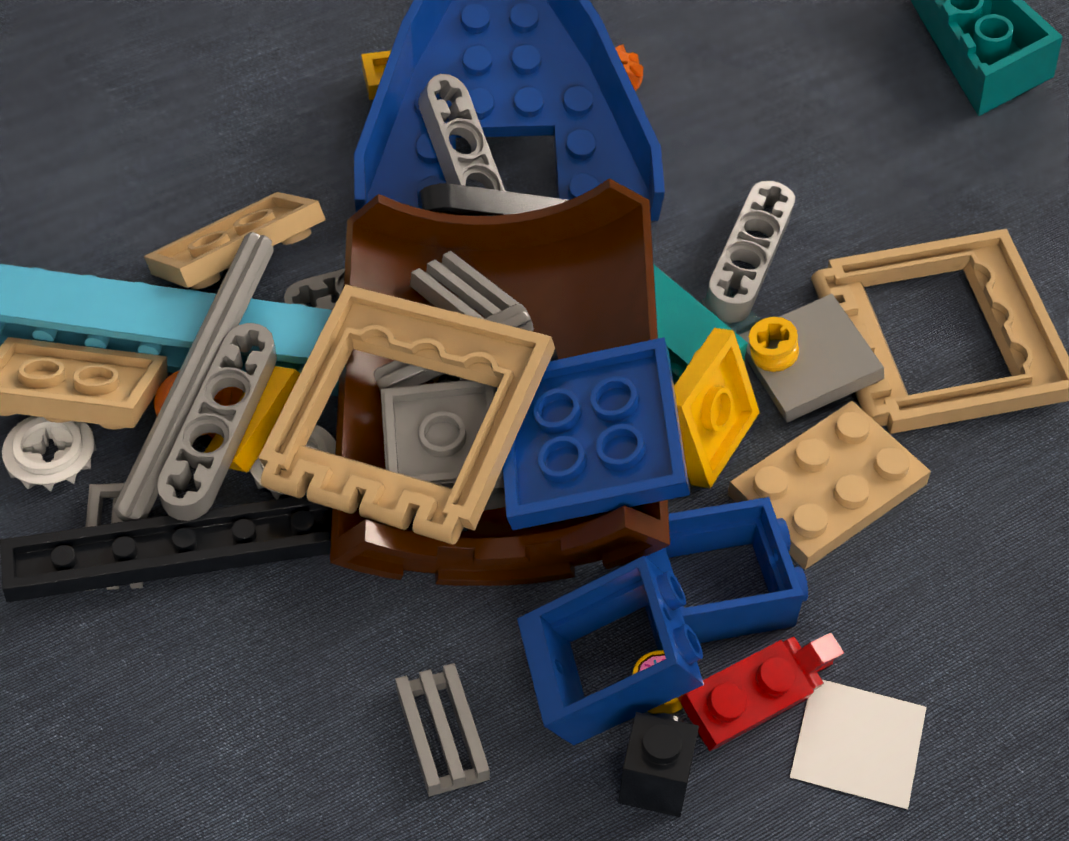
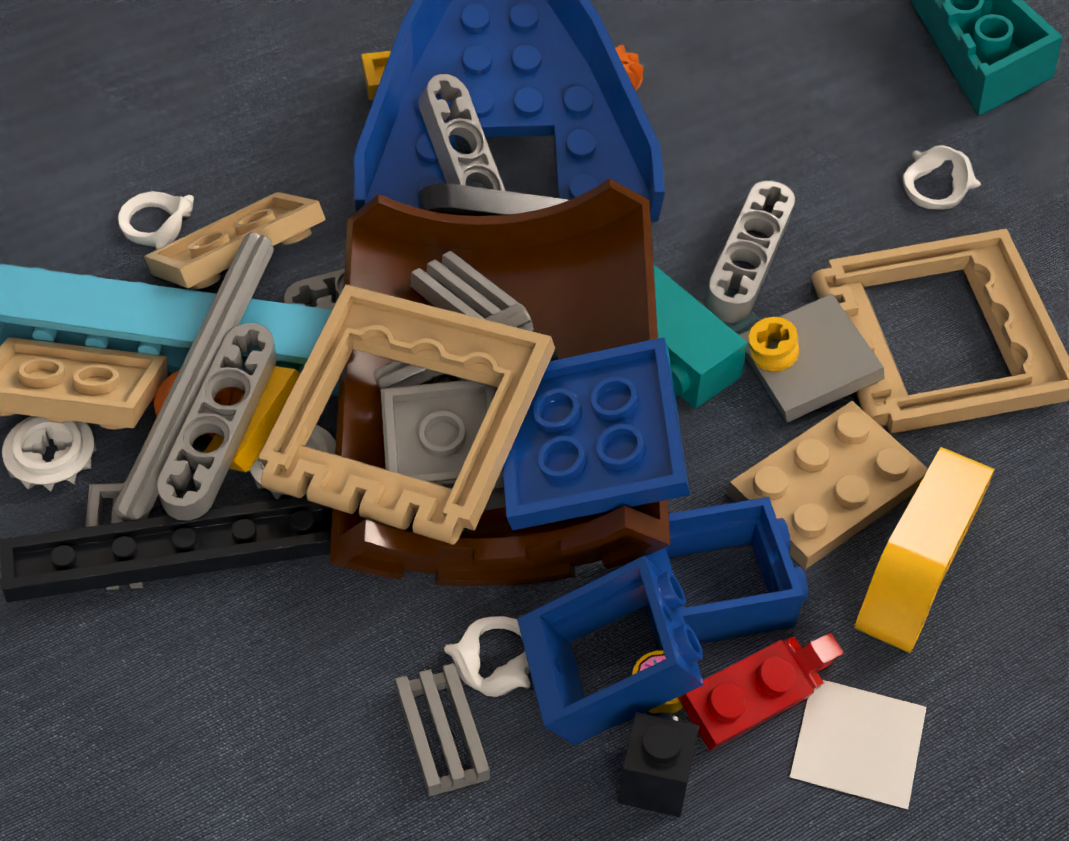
yellow plate [674,328,760,489] -> none
none -> white piece [118,191,194,250]
none -> white piece [444,616,530,697]
none -> yellow beam [854,447,995,653]
none -> white piece [902,145,981,210]

